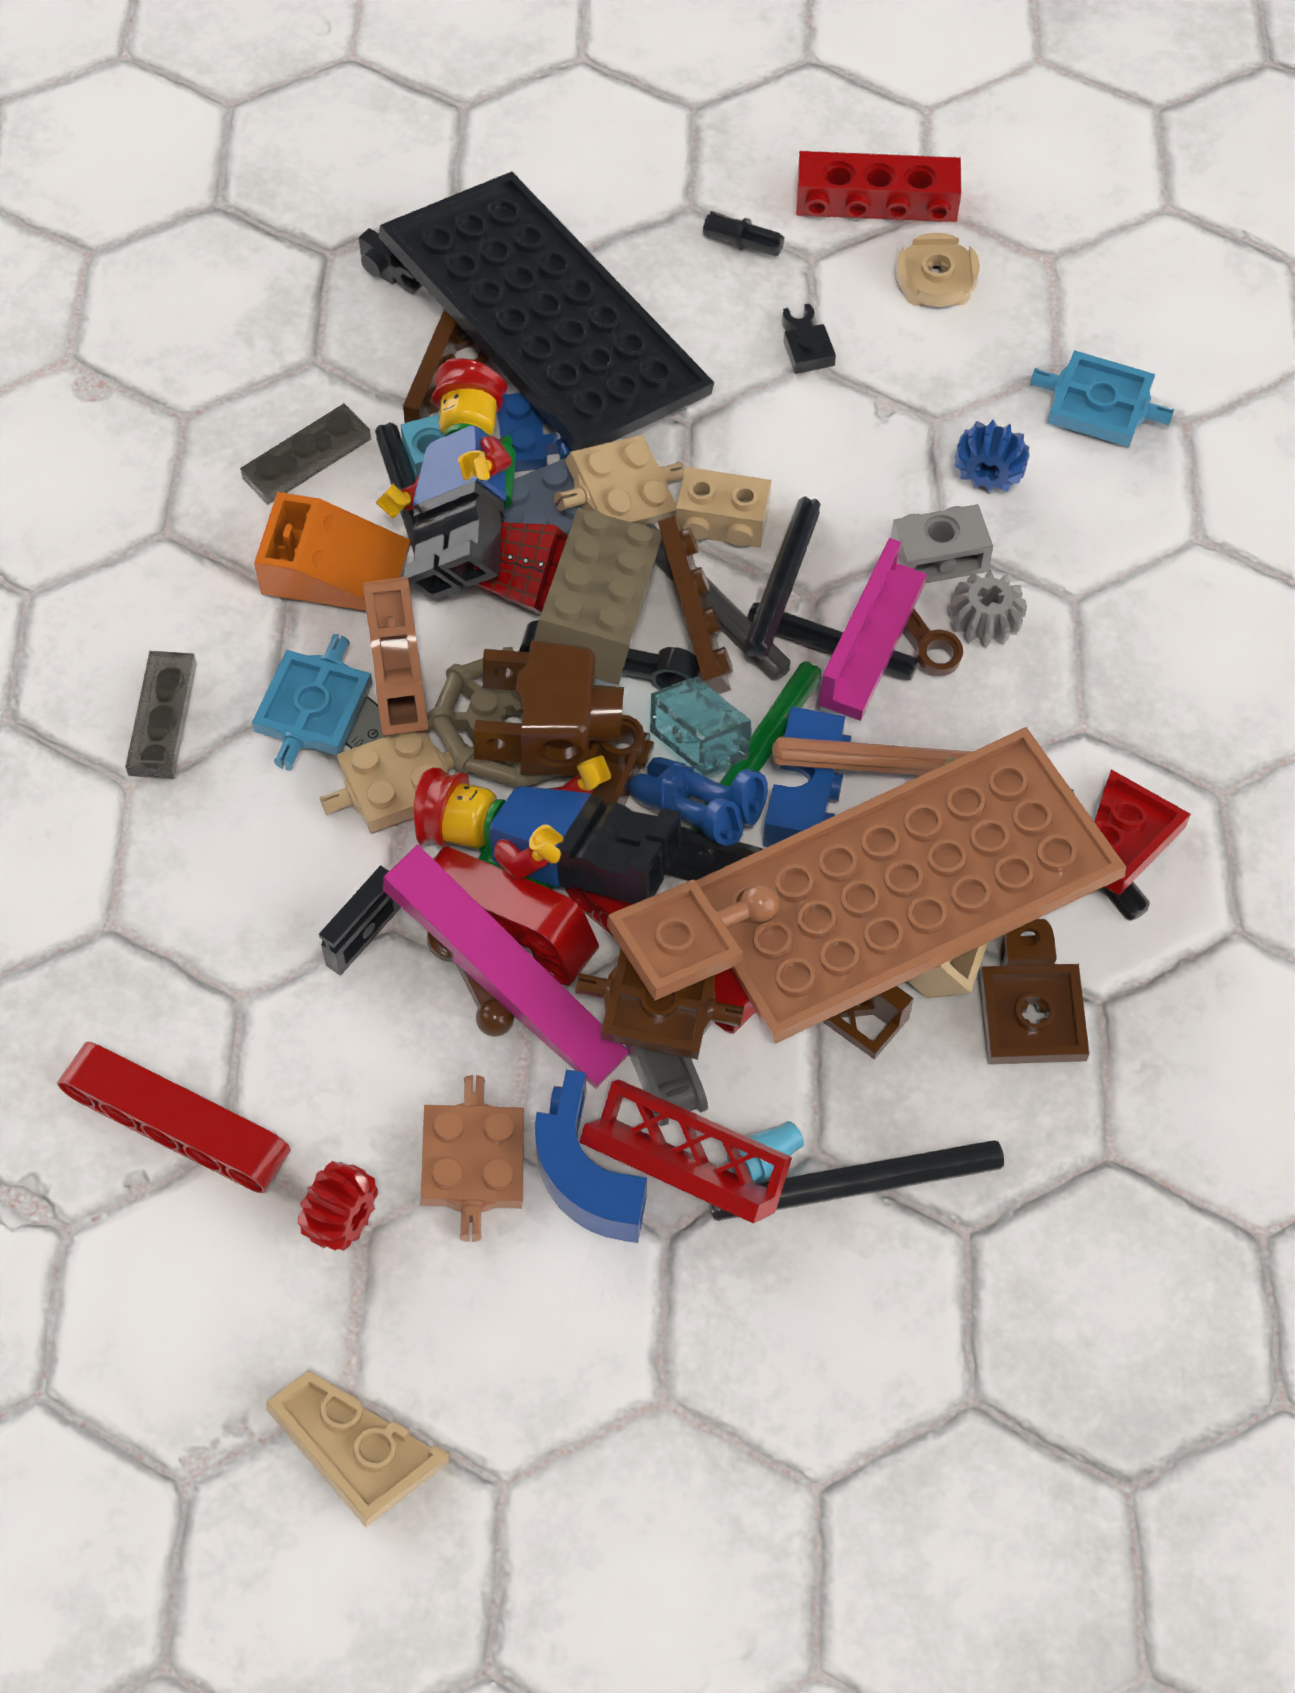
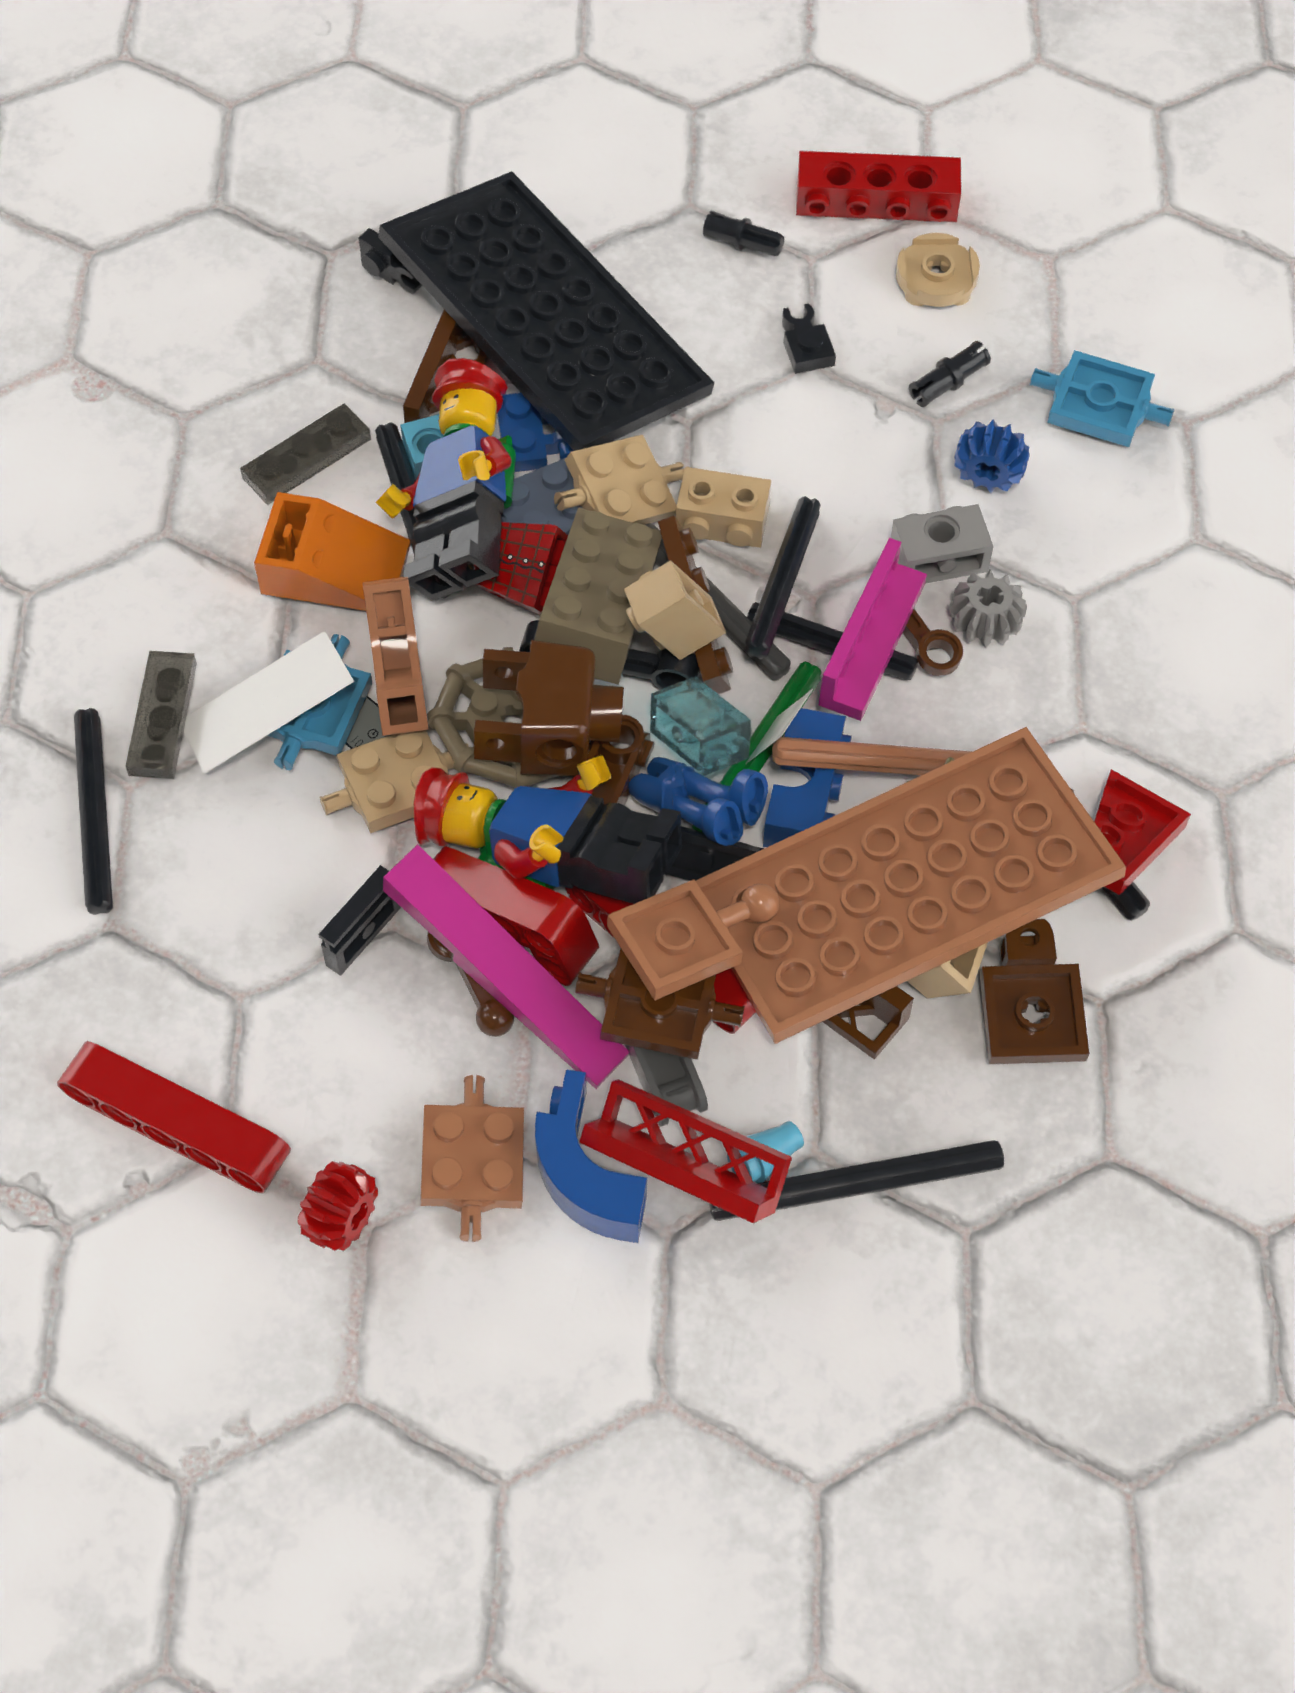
tan wing [266,1370,450,1528] -> none
none -> black axle [74,708,113,915]
none -> white sticker [178,631,354,774]
none -> tan brick [624,560,726,660]
none -> white sticker [746,689,813,764]
none -> black pin [908,341,991,407]

